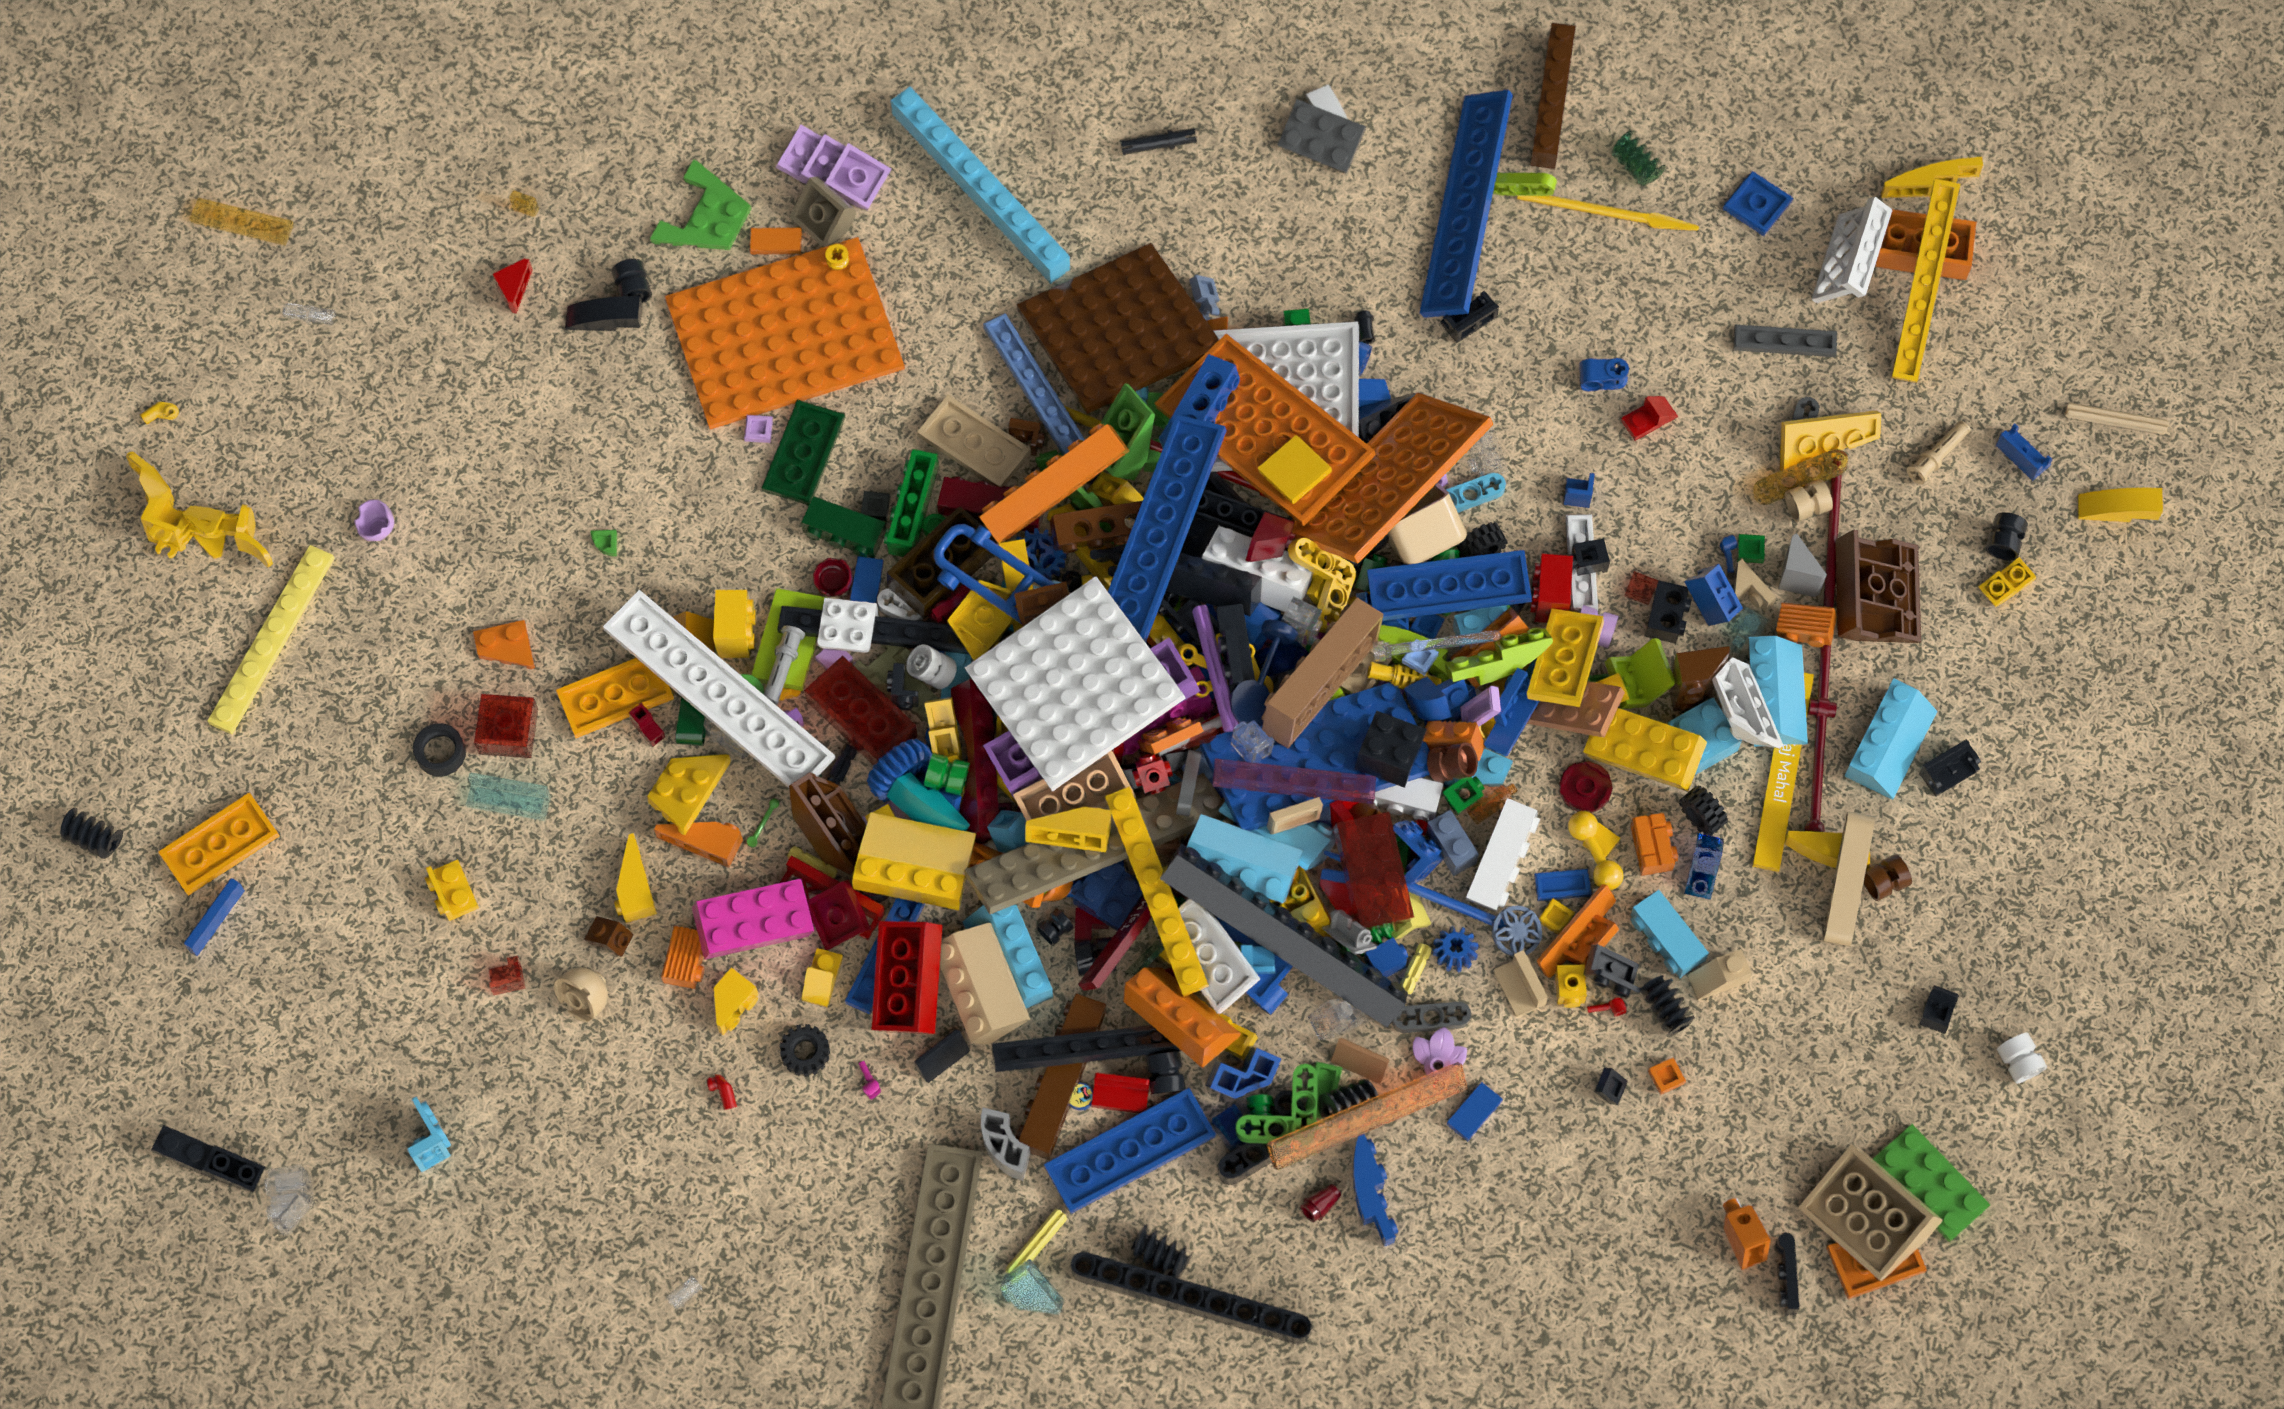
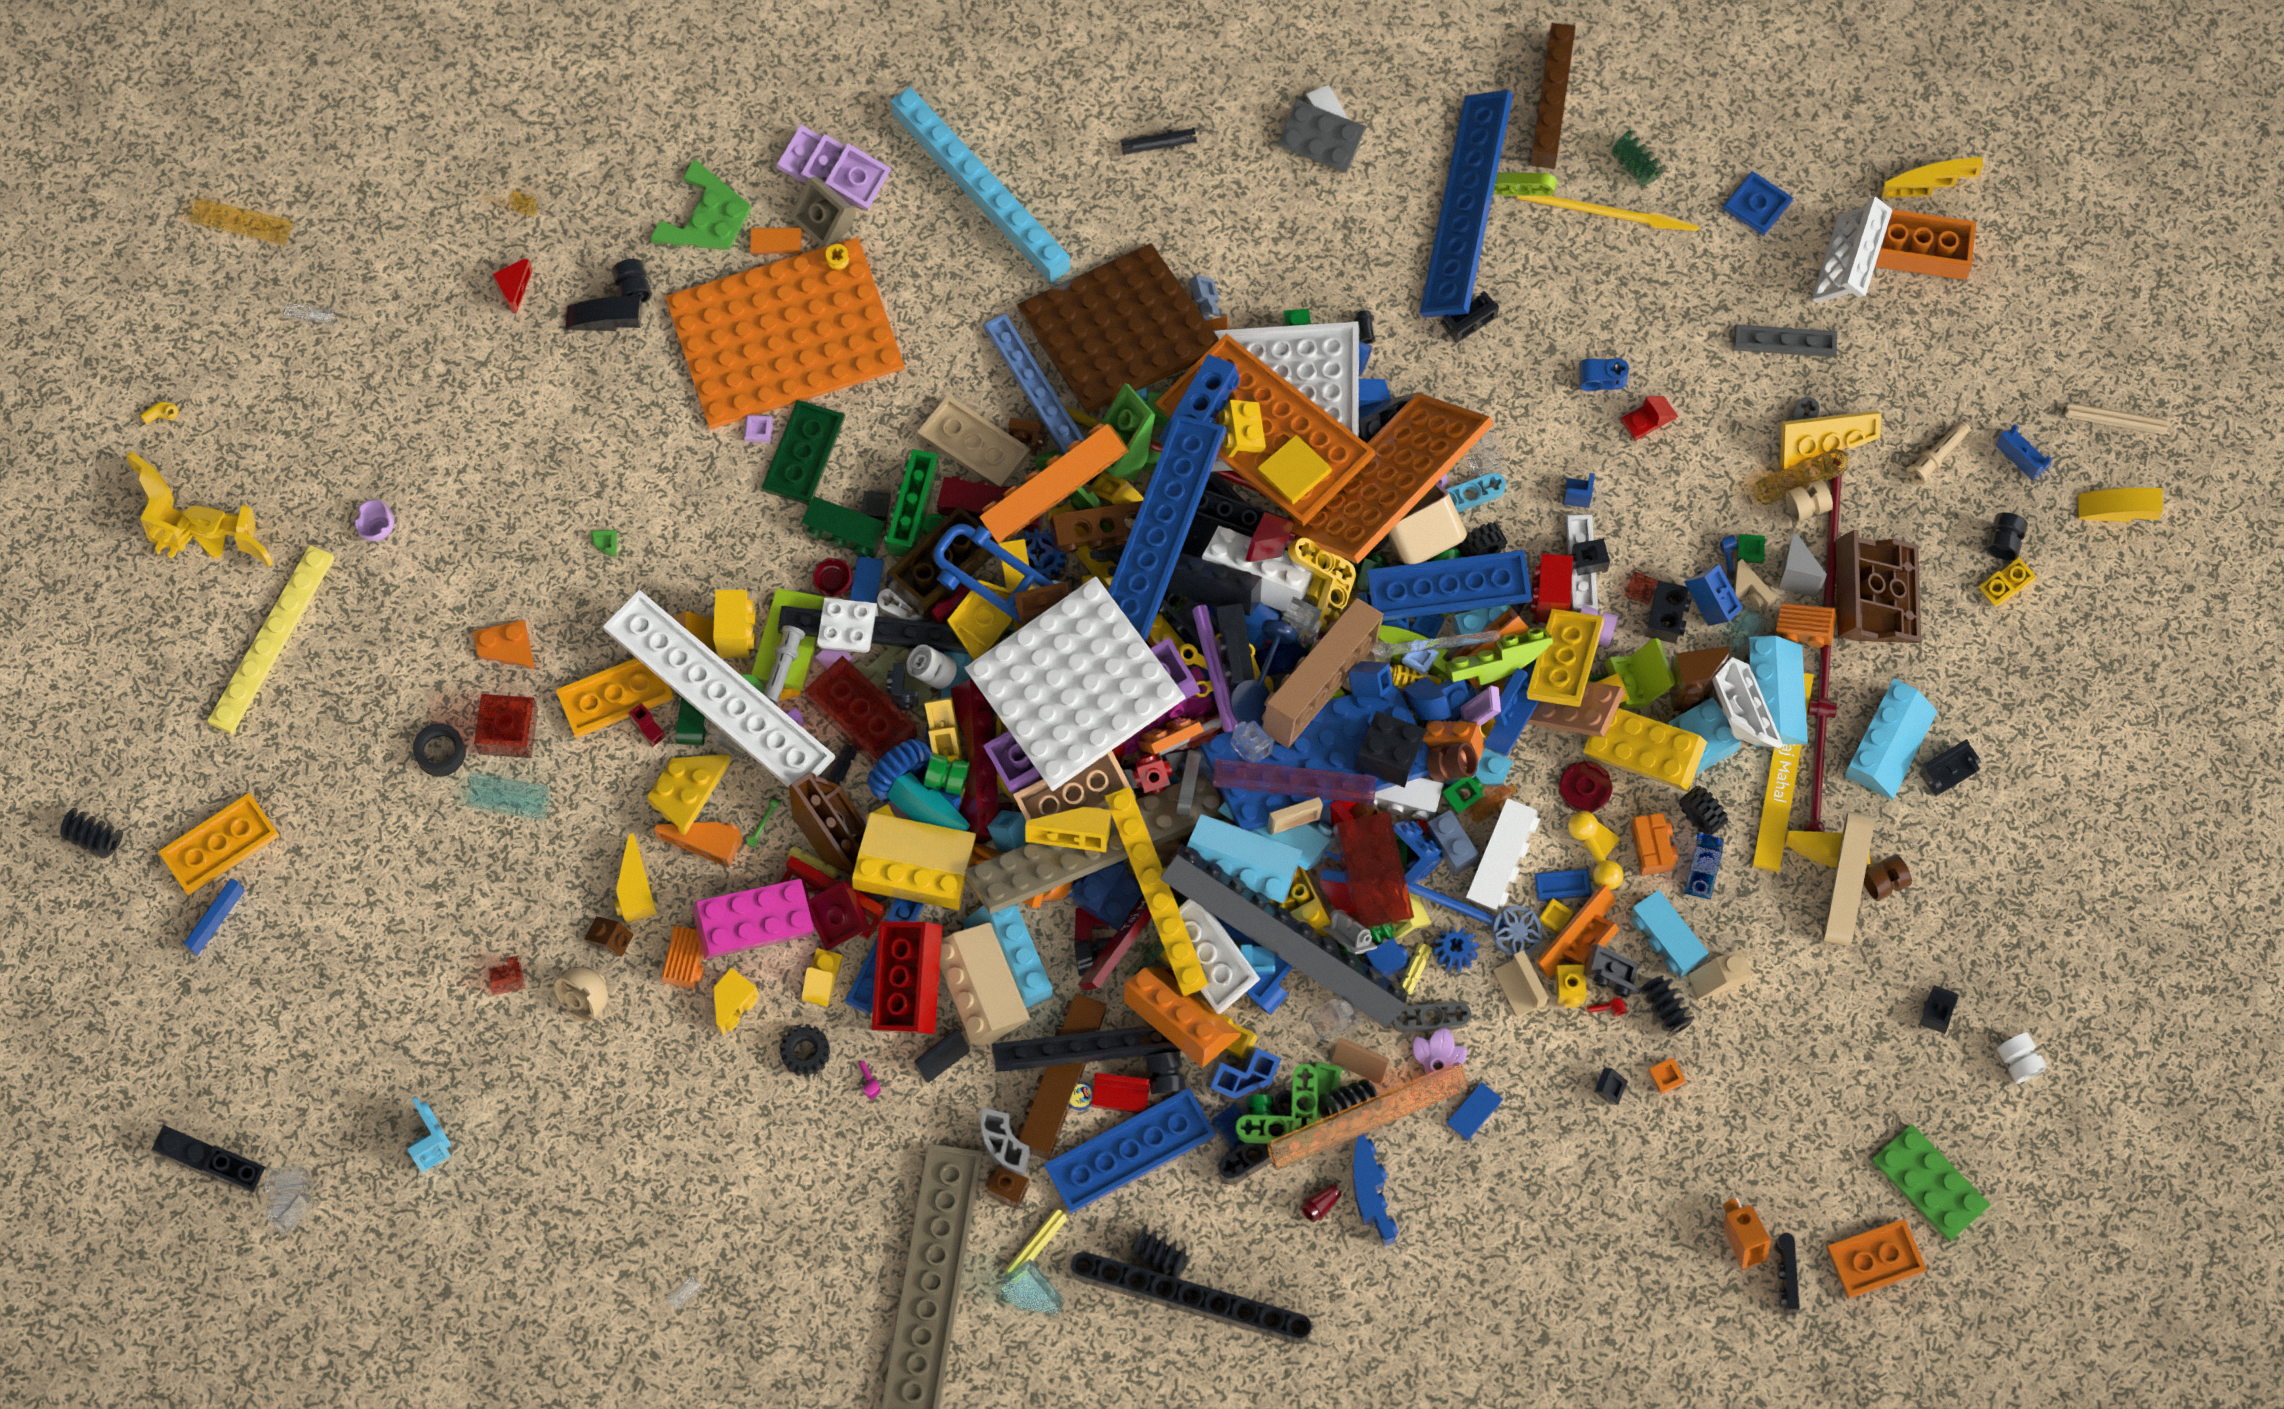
yellow bracket [424,859,479,921] -> none
red arm [706,1074,737,1110] -> none
black wheel [1036,908,1074,946] -> none
black hinge [1062,570,1082,593] -> none
tan slope [1798,1144,1943,1281] -> none
yellow plate [1891,179,1960,383] -> none
none -> reddish brown brick [985,1165,1030,1210]
none -> yellow bracket [1219,400,1266,457]
none -> blue brick [1349,661,1393,698]

